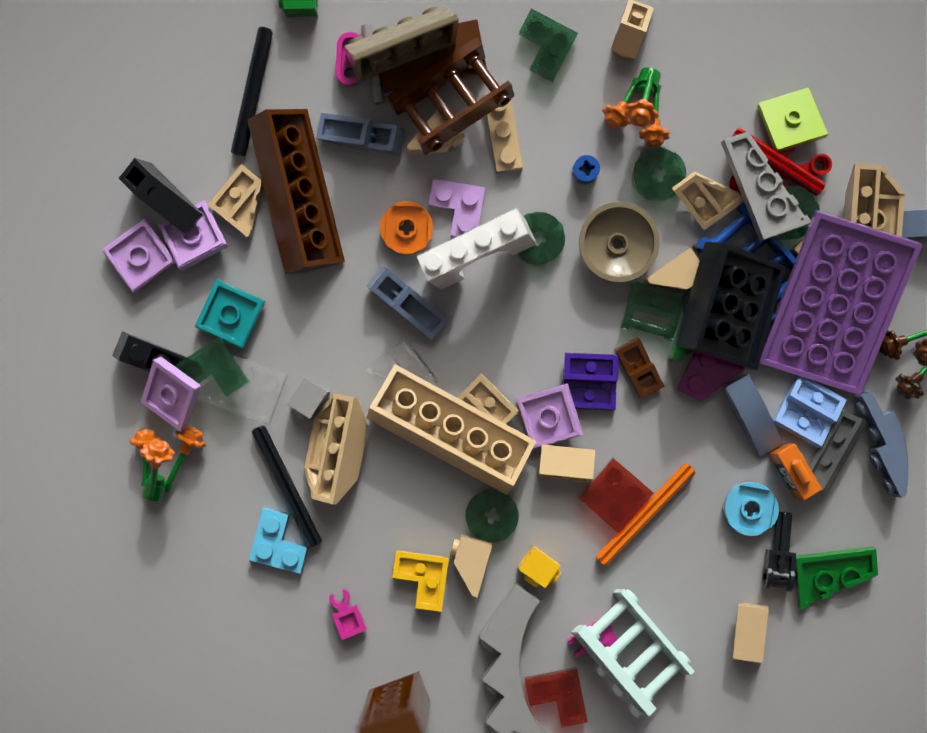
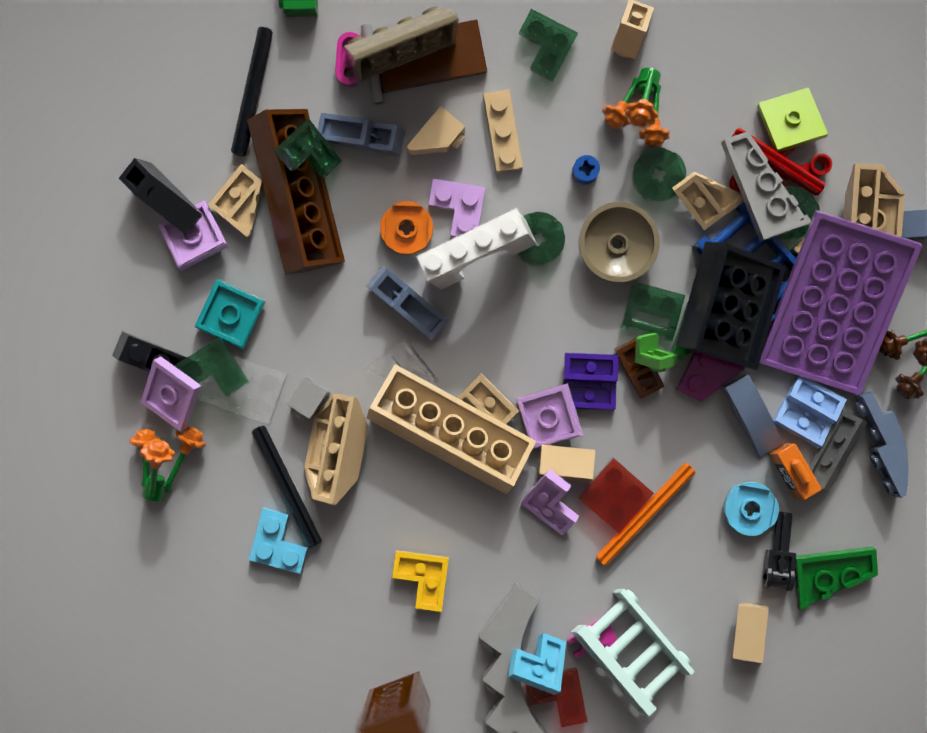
lavender plate [102,218,176,293] -> none
dark pink plate [329,588,367,640] -> none
reddish brown fence [387,37,515,155] -> none
tan slope [450,534,492,597] -> none
clear green plate [465,488,519,543] -> none
yellow brick [518,545,561,588] -> none
tan slope [643,248,700,292] -> none
none -> clear green plate [274,119,342,178]
none -> medium azure plate [508,633,566,695]
none -> lavender plate [520,469,579,536]
none -> bright green bracket [635,333,678,372]

